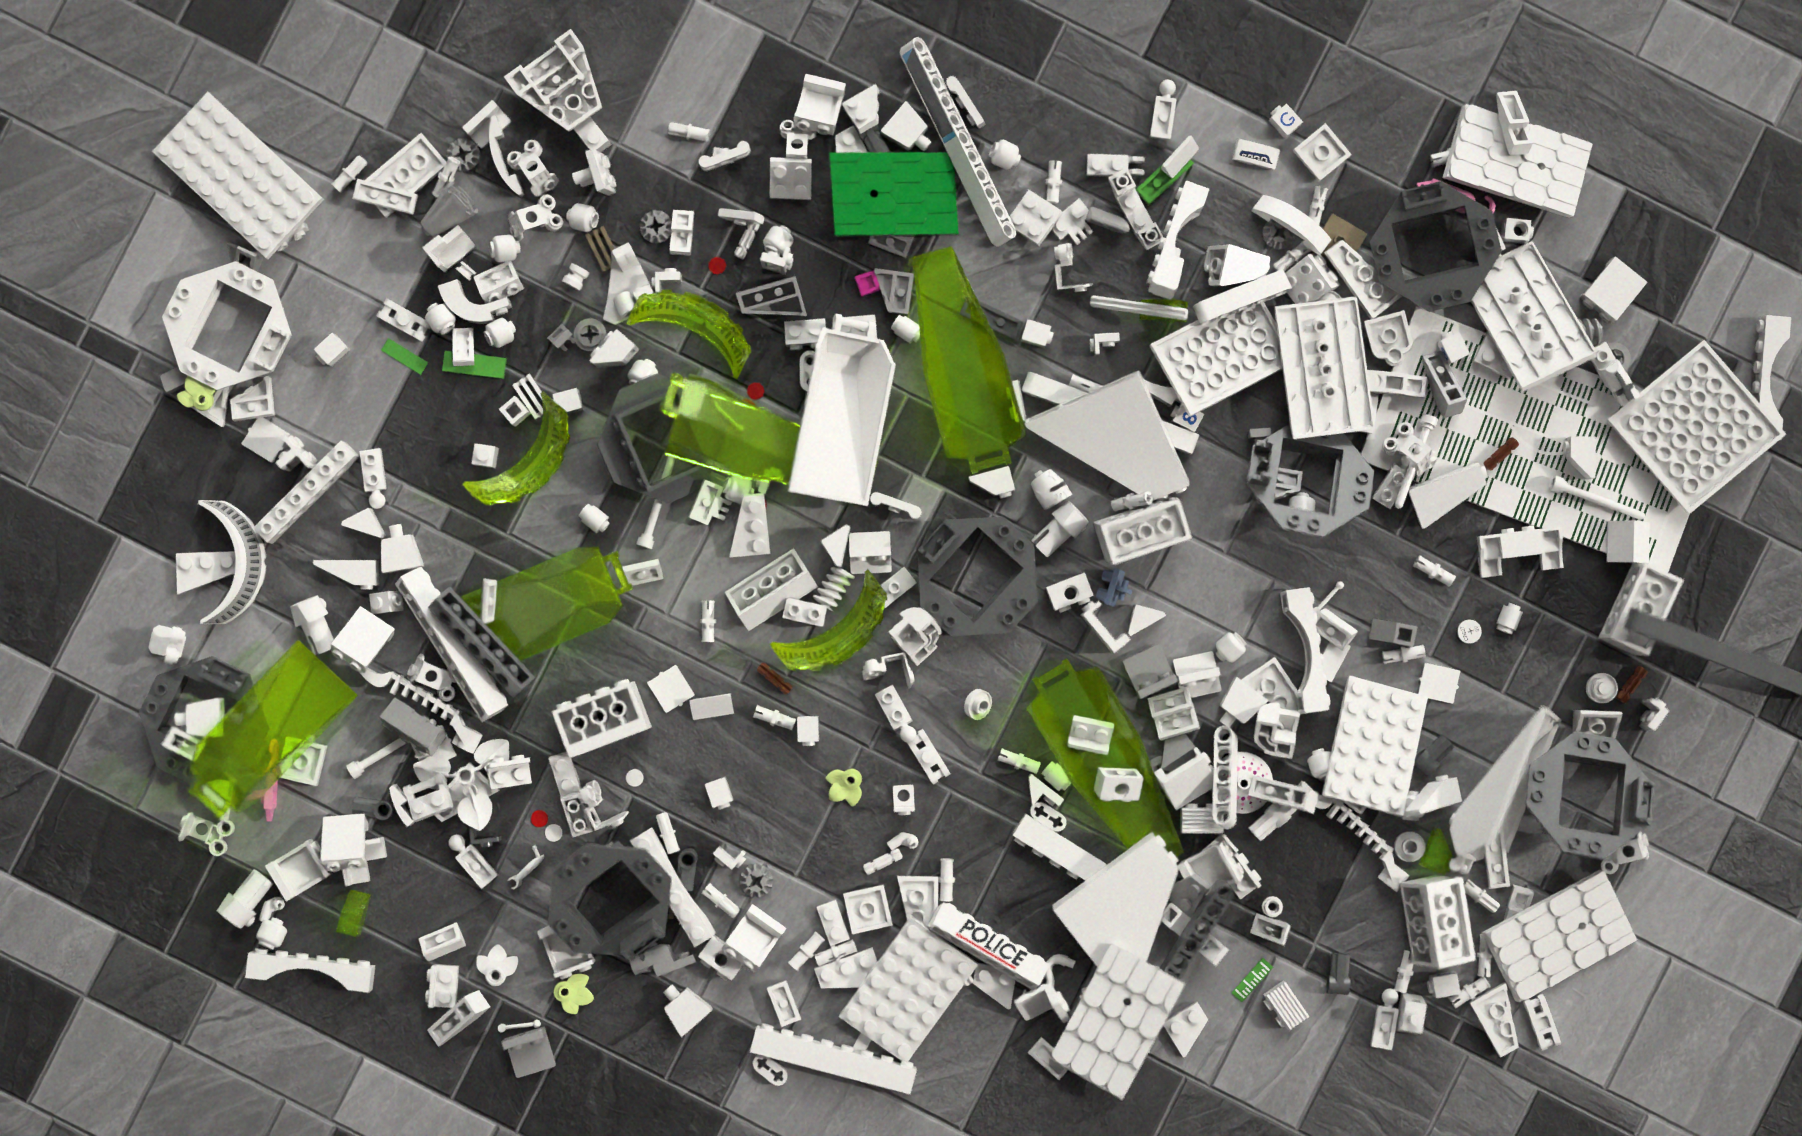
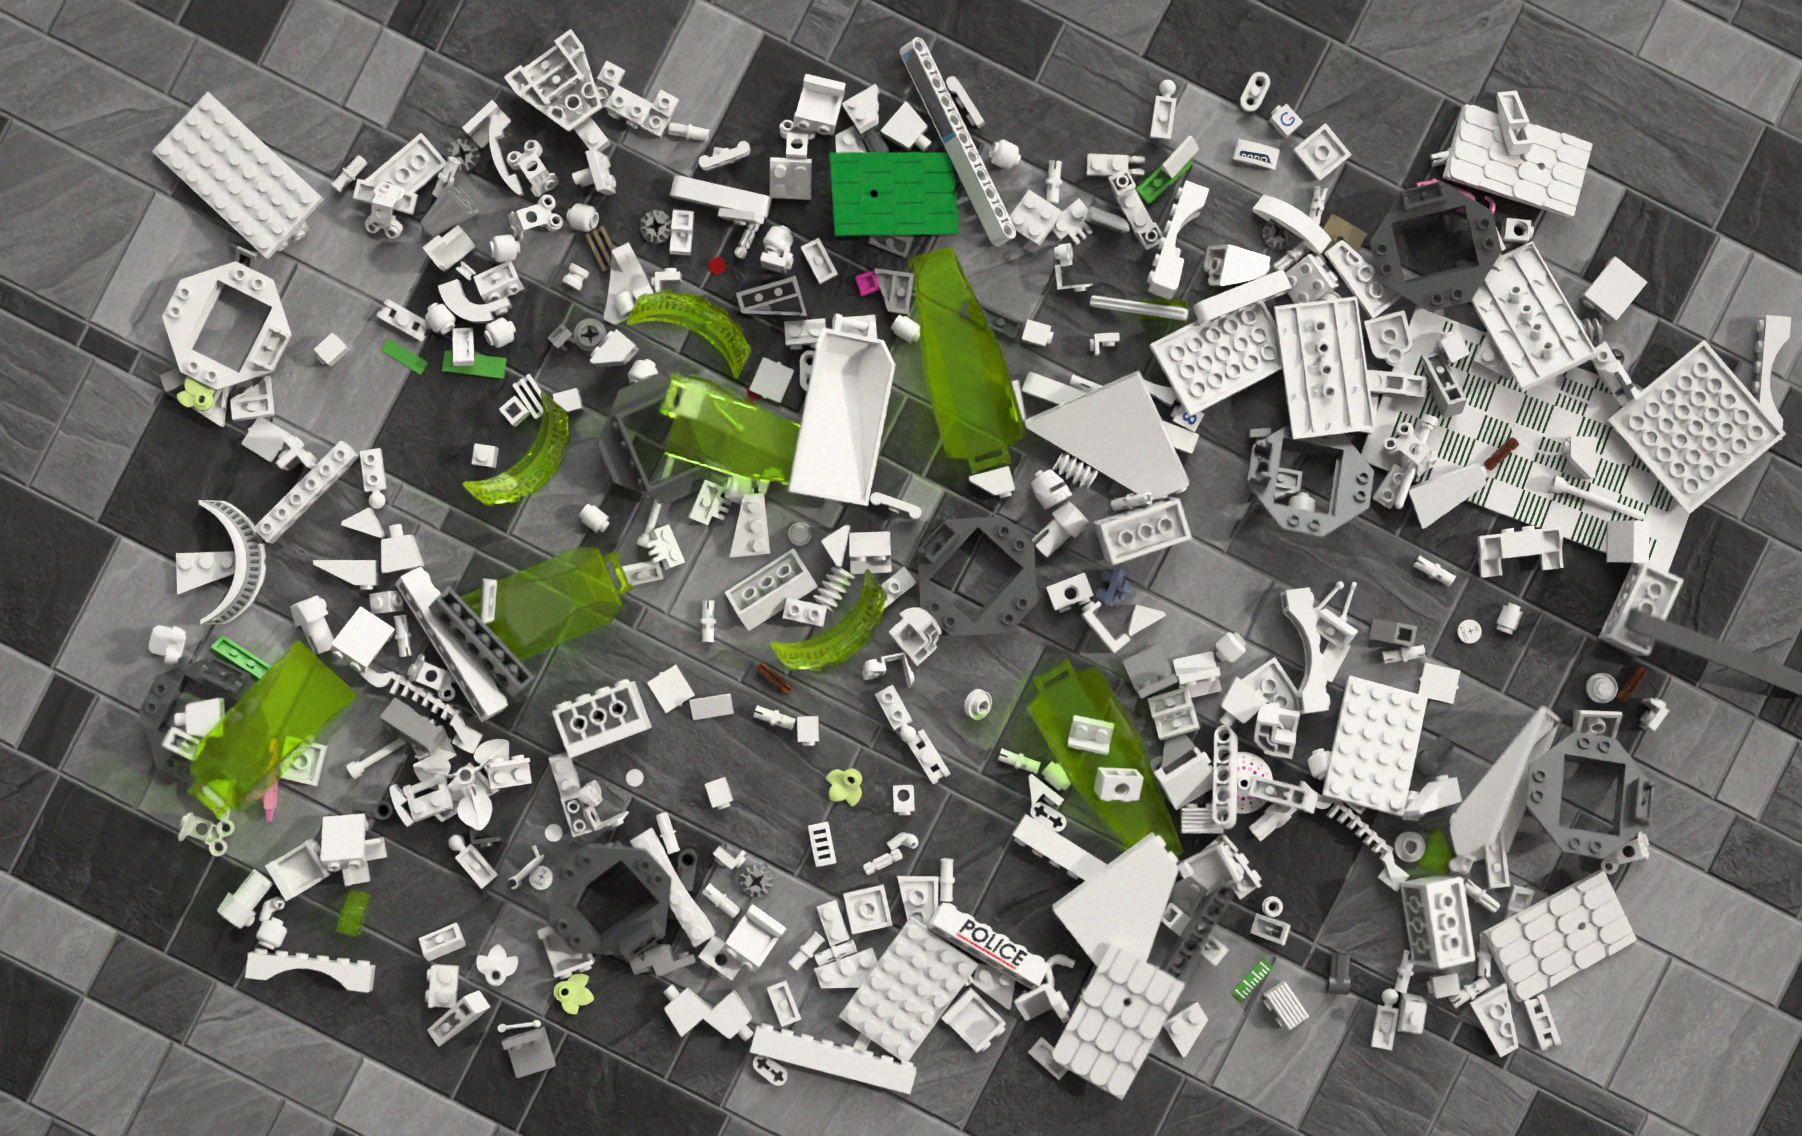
red sticker [531,810,548,827] -> none
none -> bright green plate [209,635,274,685]
none -> white piece [365,182,405,239]
none -> white pin [393,614,412,657]
none -> white piece [529,866,553,890]
none -> white bracket [595,61,679,138]
none -> white hinge [645,525,685,570]
none -> white beam [670,175,772,218]
none -> white torso [704,990,754,1041]
none -> white piece [749,357,794,403]
none -> white piece [788,522,812,546]
none -> white plate [801,238,838,284]
none -> white slope [808,822,836,867]
none -> white panel [941,987,1006,1053]
none -> white piece [1052,452,1098,491]
none -> white plate [1240,72,1270,112]
none -> white hinge [1339,582,1357,622]

